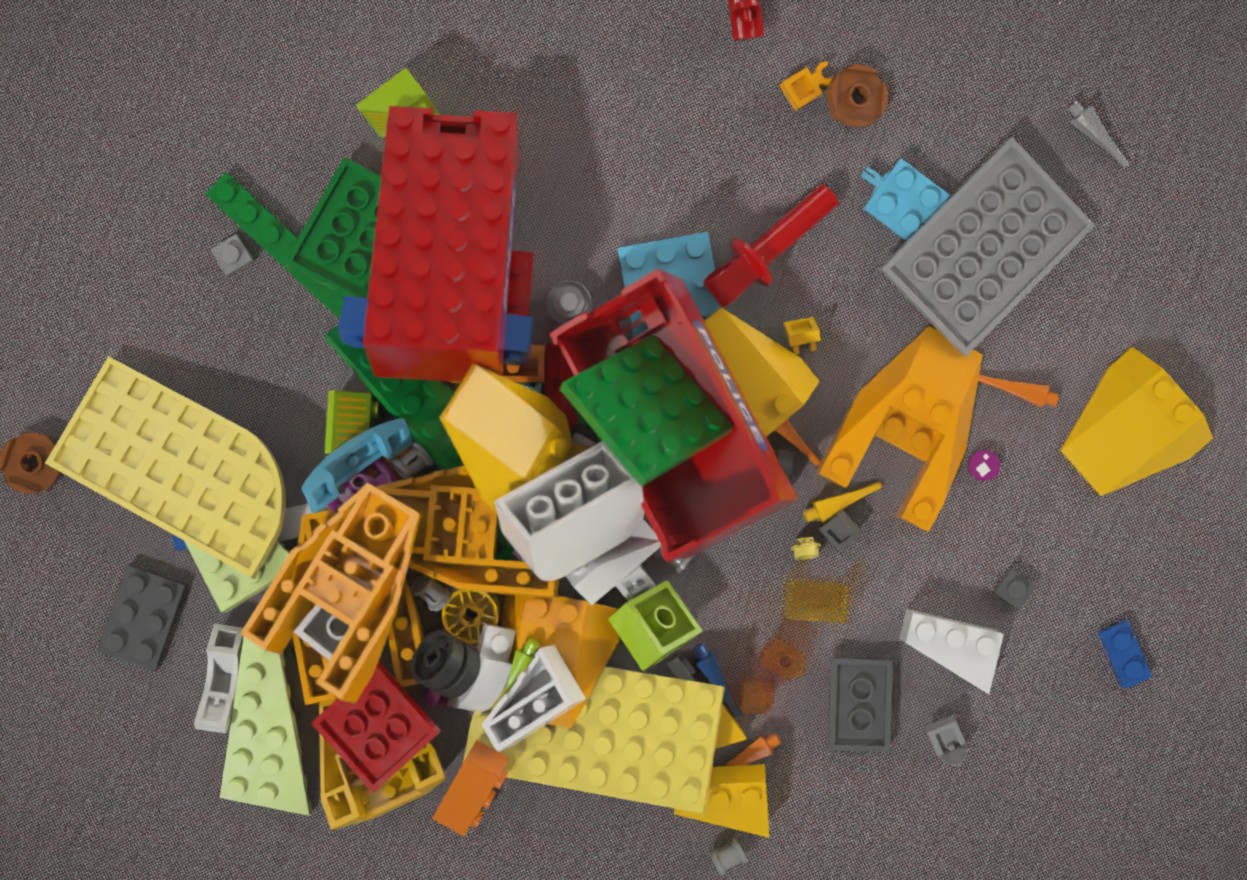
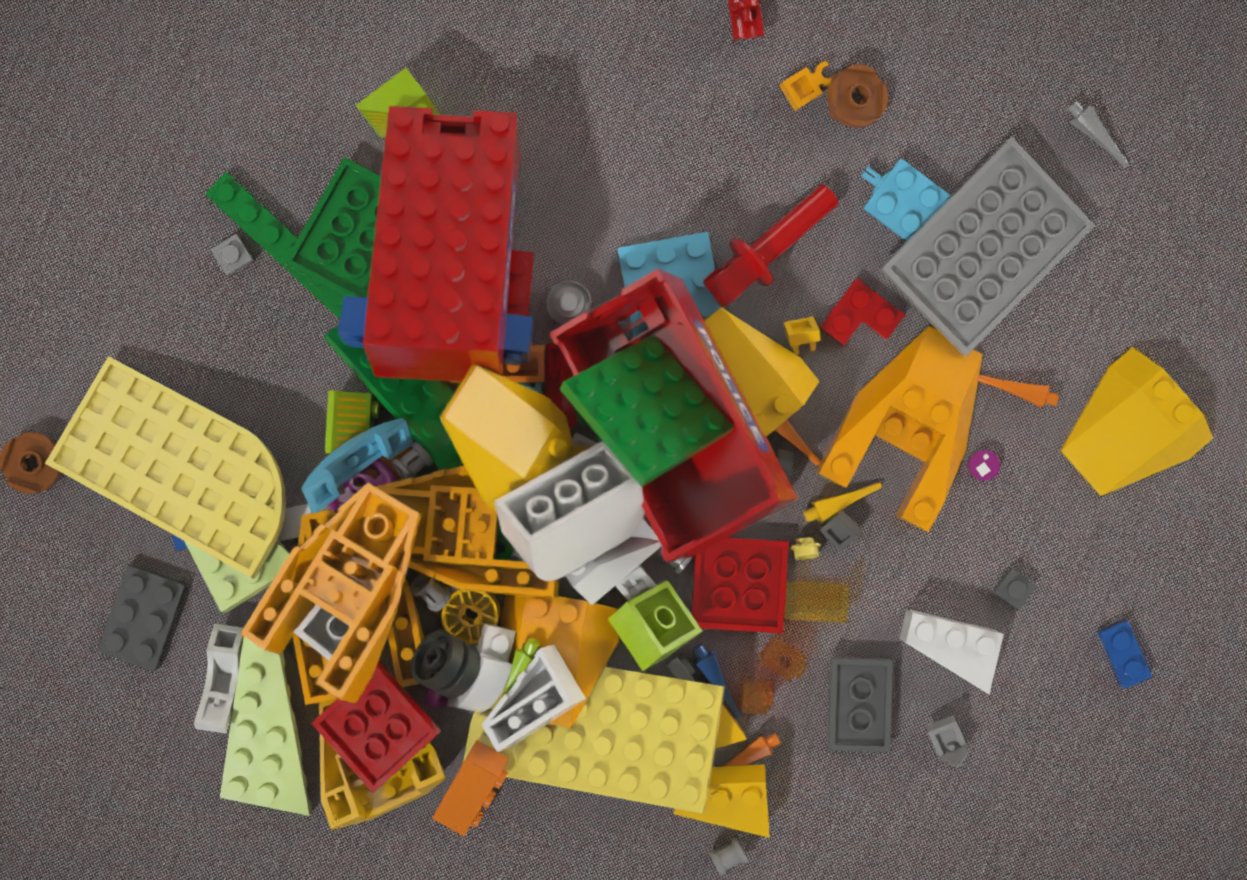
none -> red plate [691,537,789,634]
none -> red plate [819,278,905,346]

